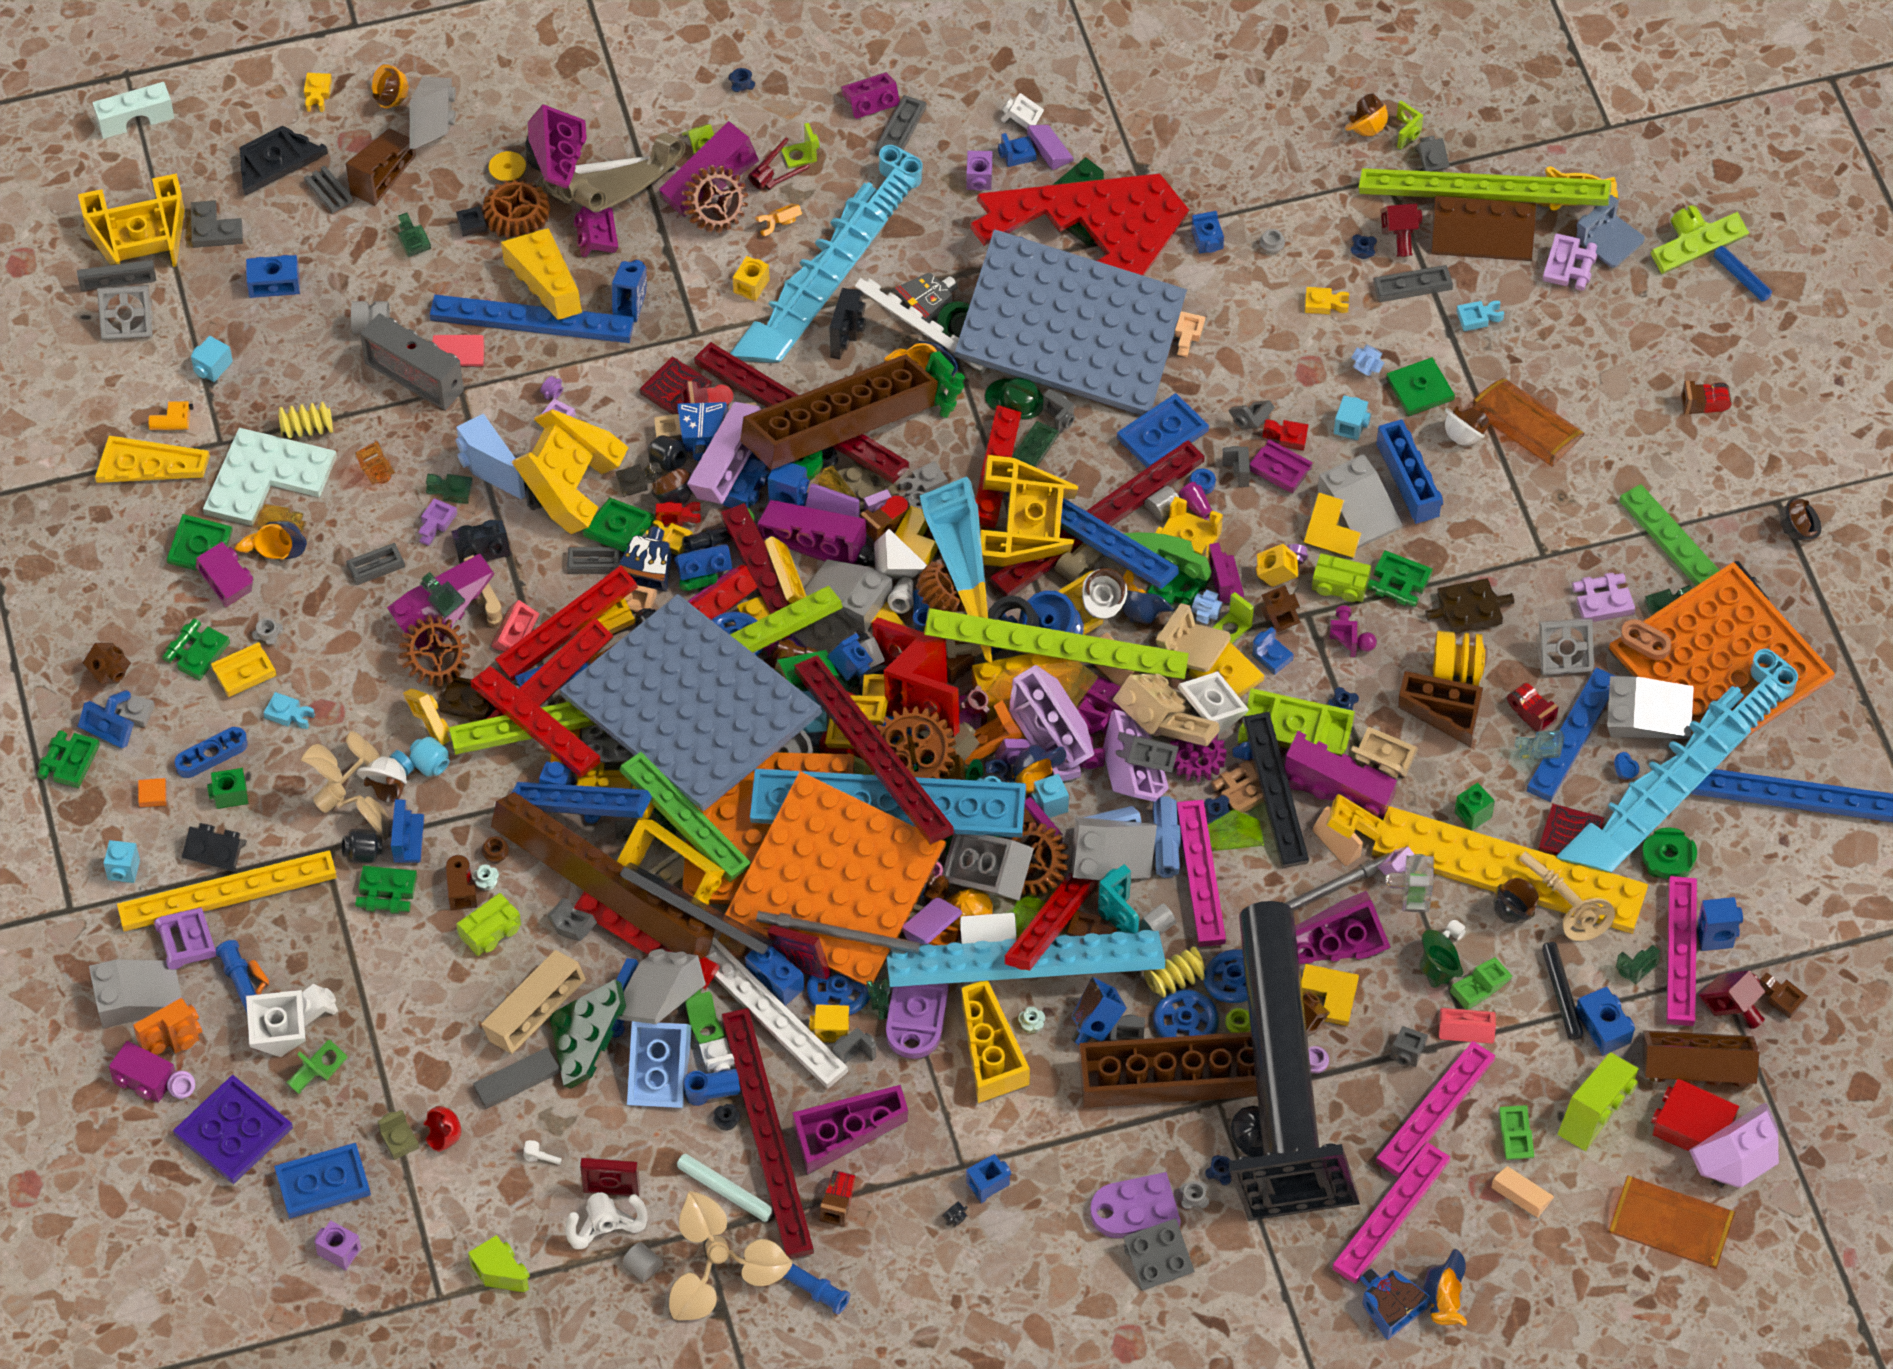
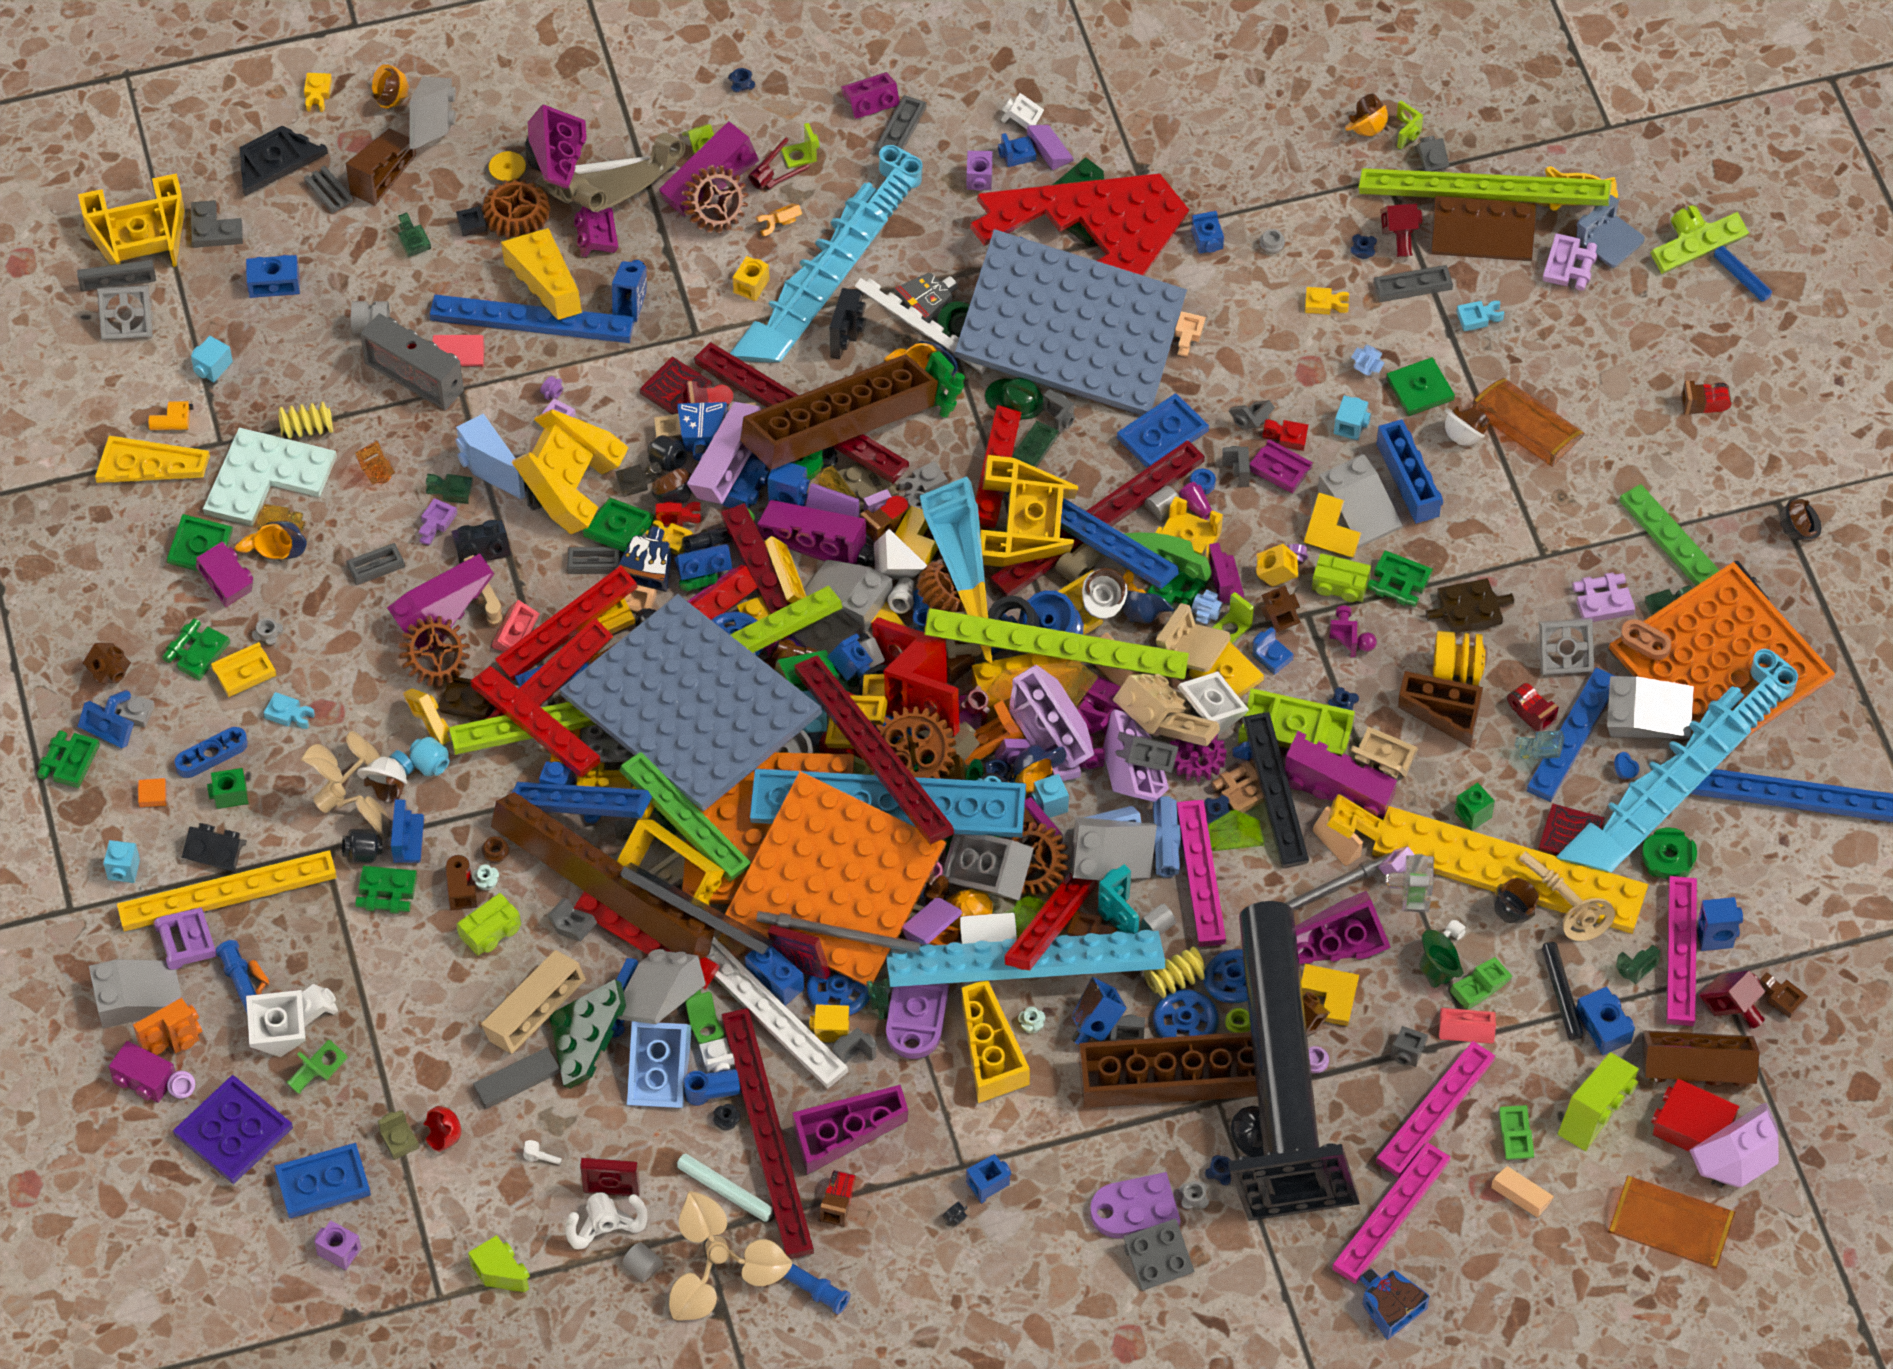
light aqua arch [93,82,174,139] -> none
clear green plate [420,572,465,619] -> none
hair [1423,1248,1467,1326] -> none

